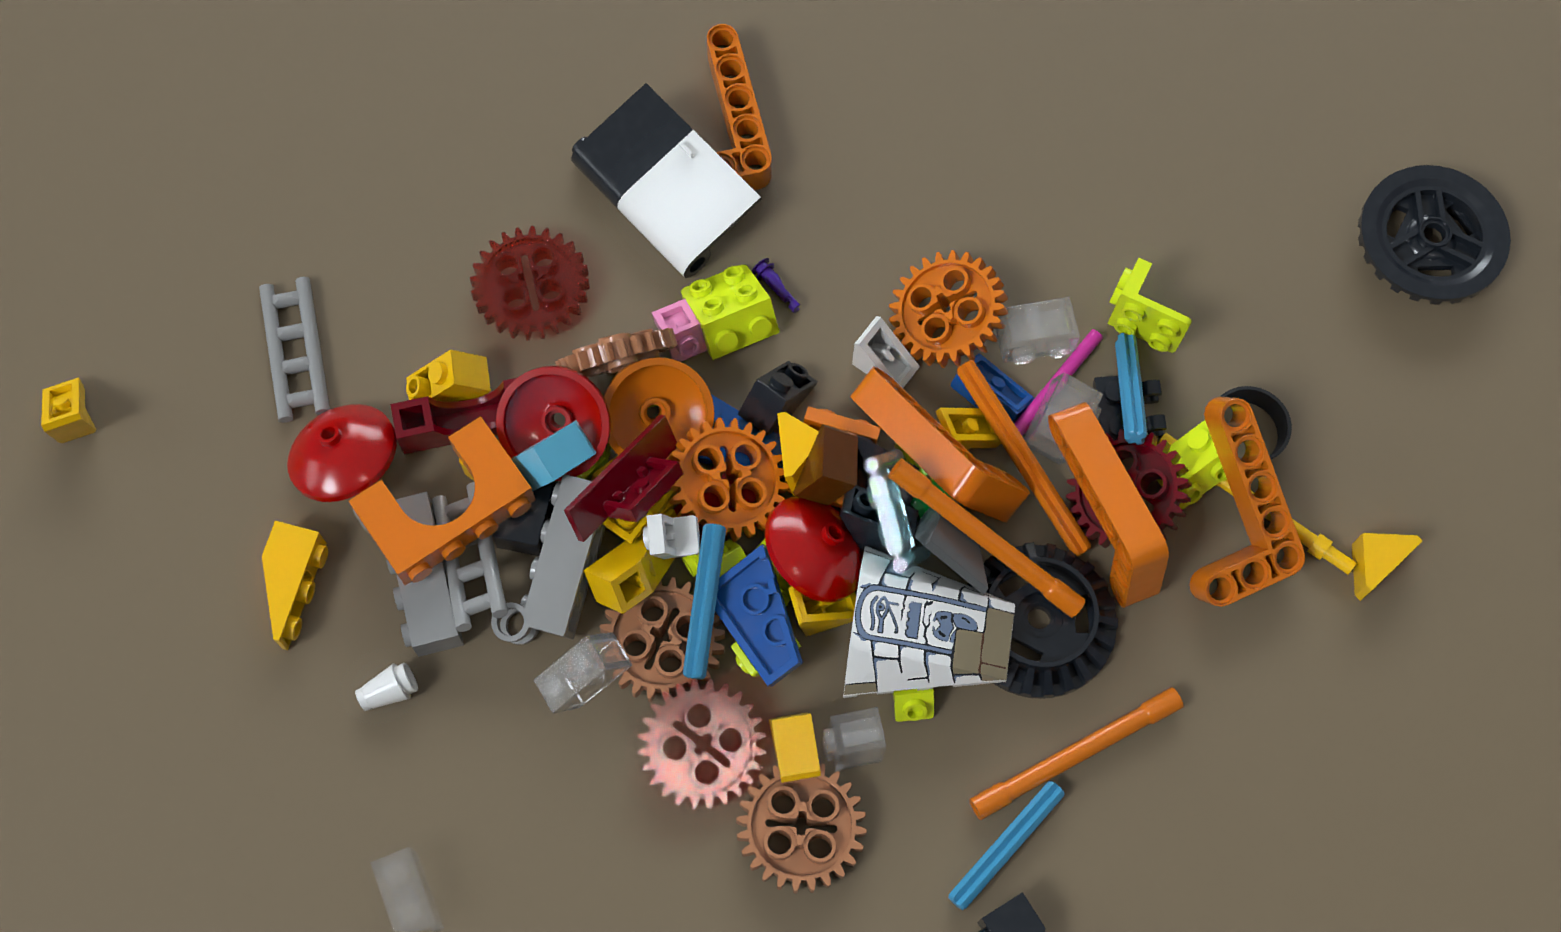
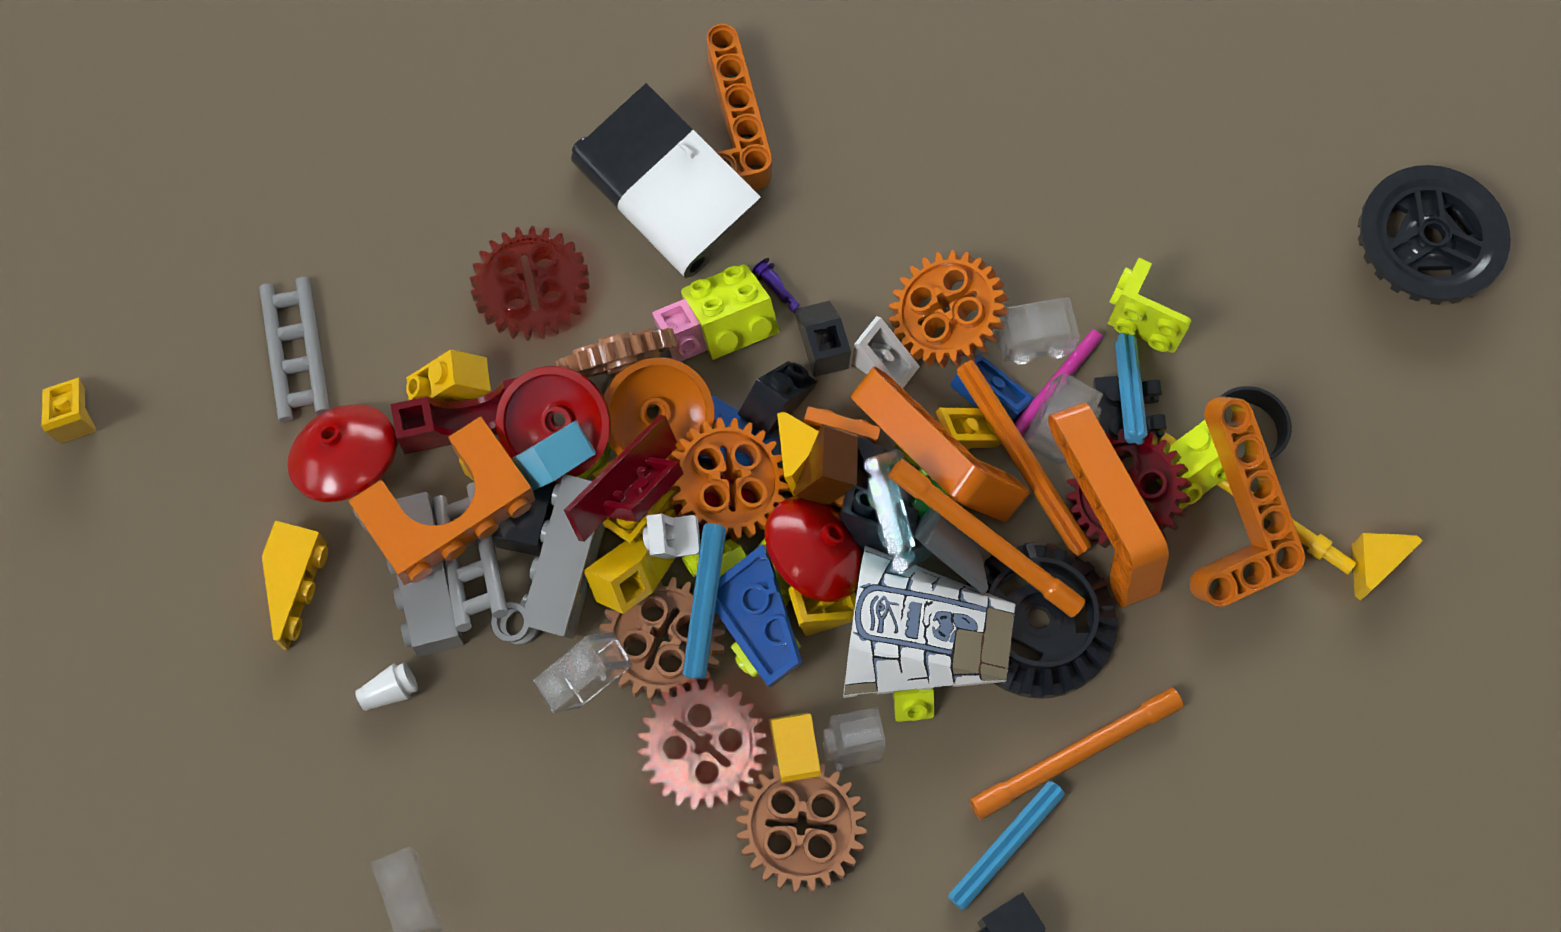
none -> black slope [794,301,851,377]

